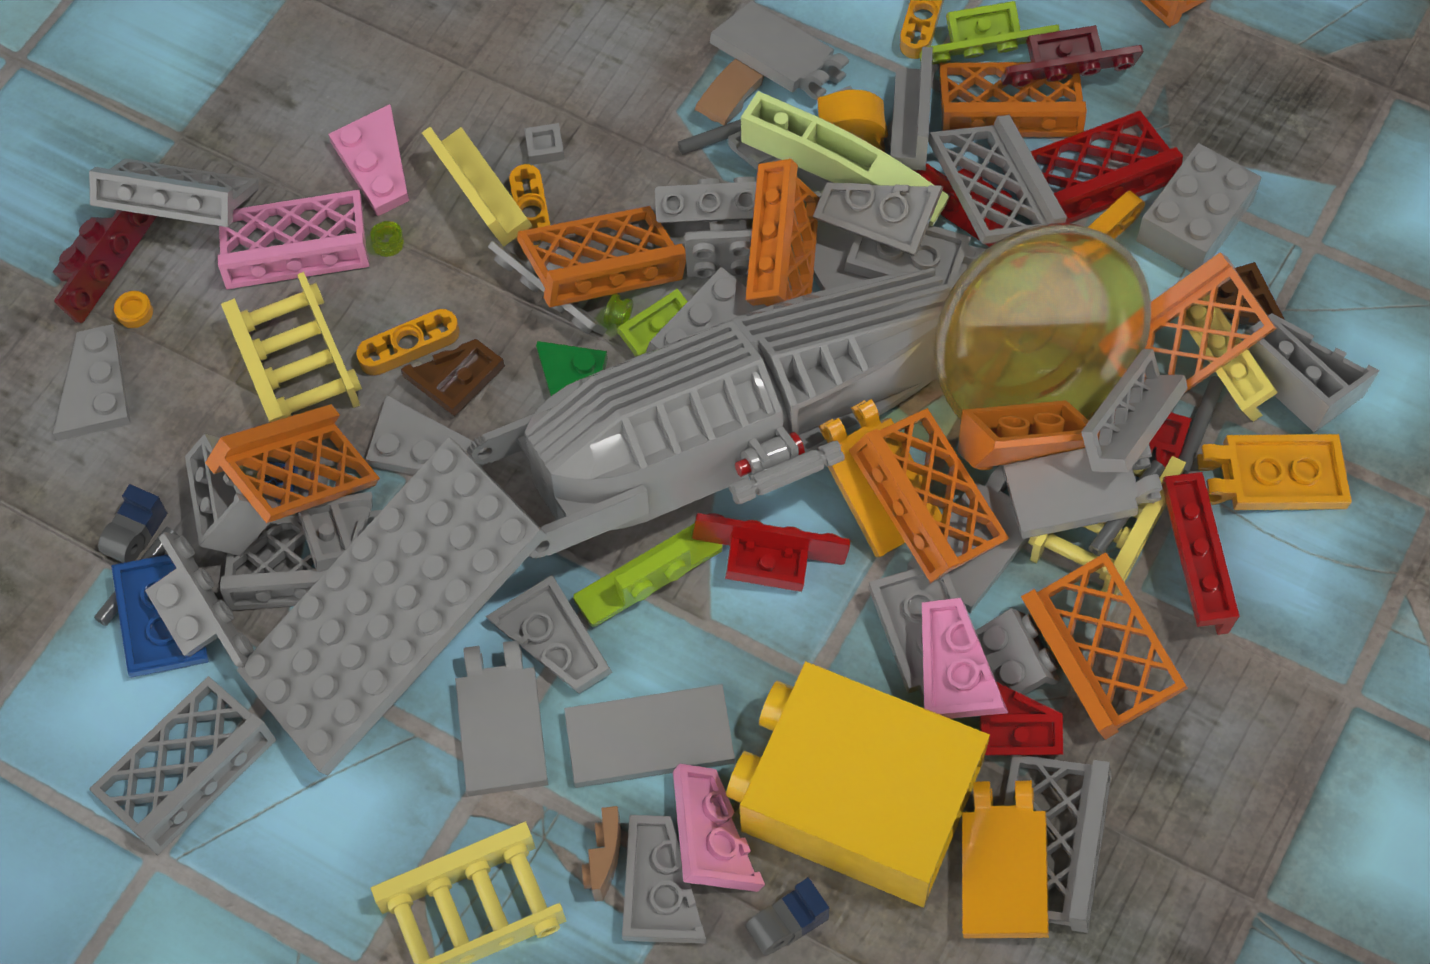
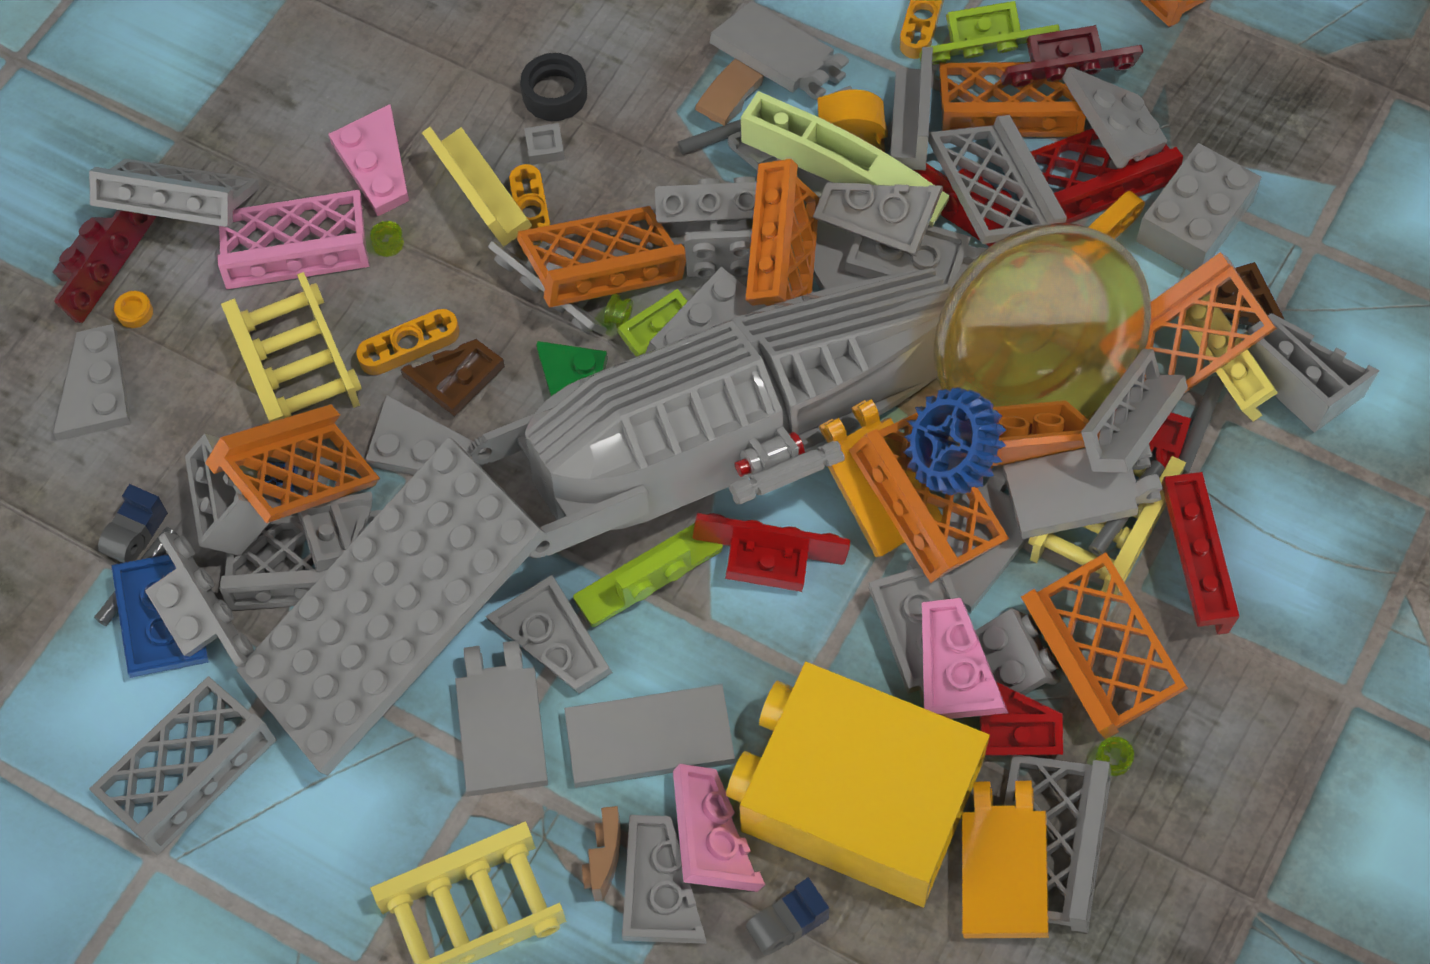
light orange tile [1196,434,1352,510] -> none
none -> black tyre [520,53,587,121]
none -> blue gear [903,387,1006,495]
none -> light grey wing [1062,67,1168,168]
none -> clear neon green bush [1096,736,1134,776]

